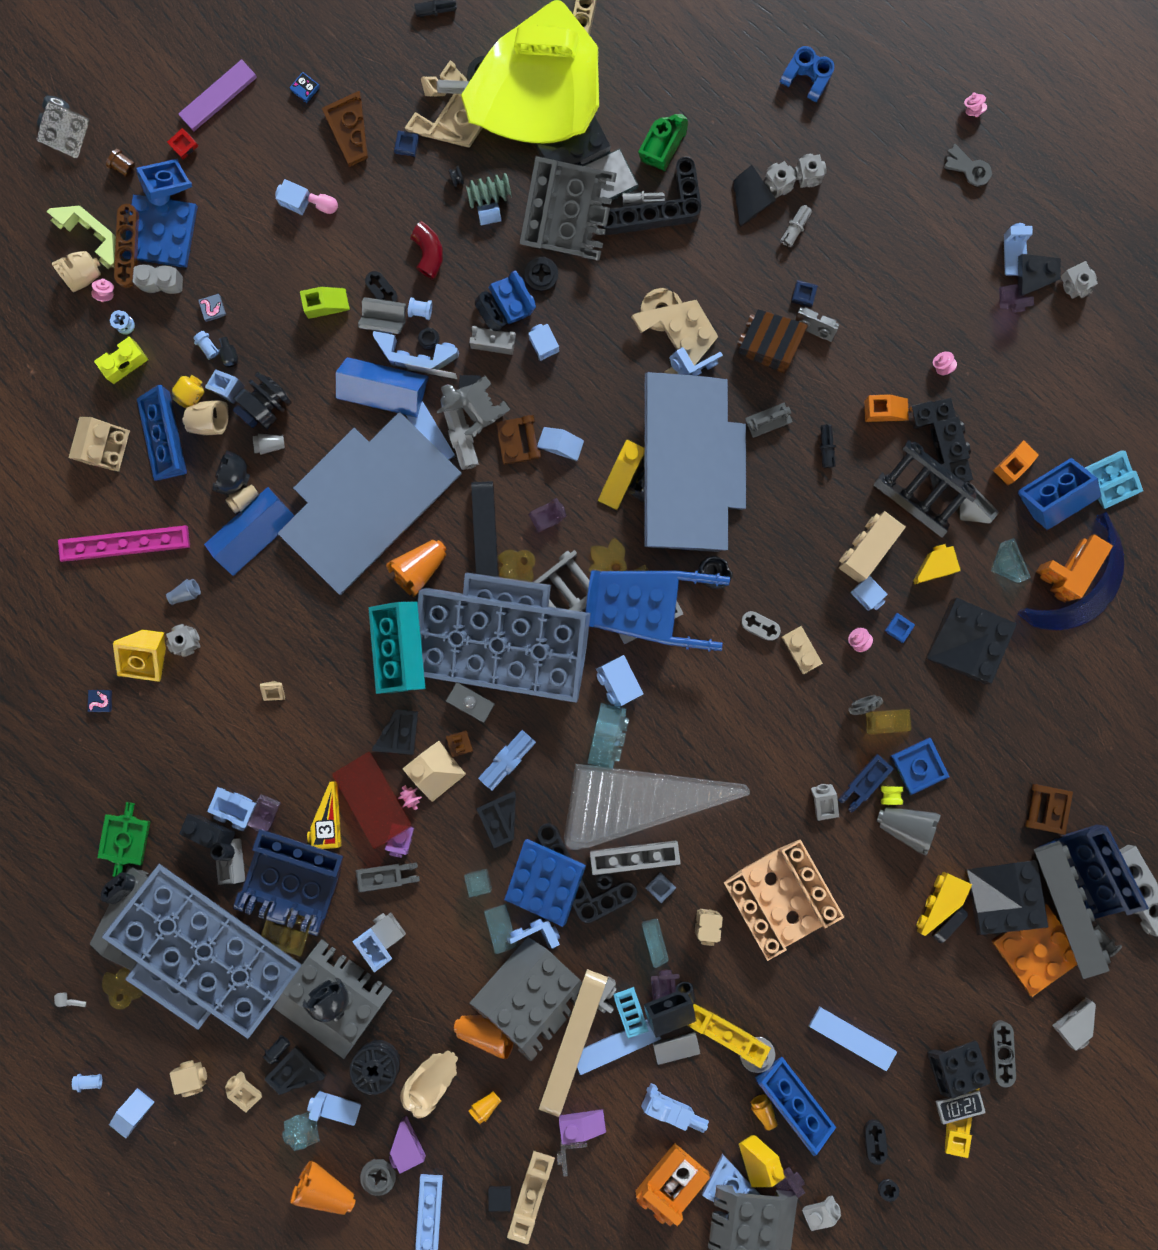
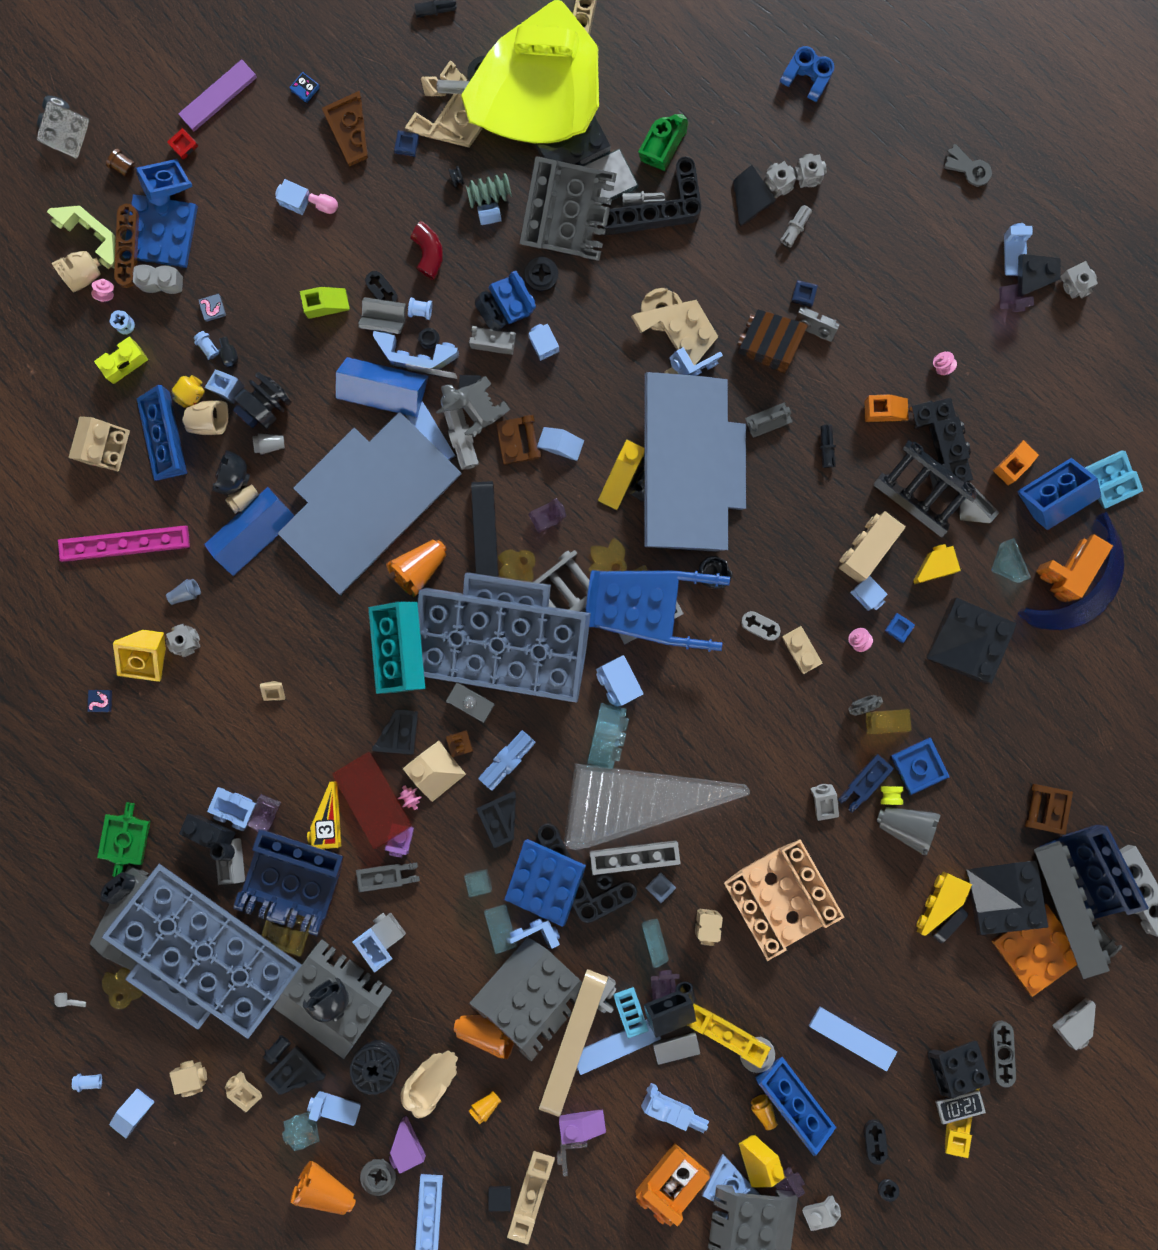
bright pink wheel [964,93,987,117] -> none

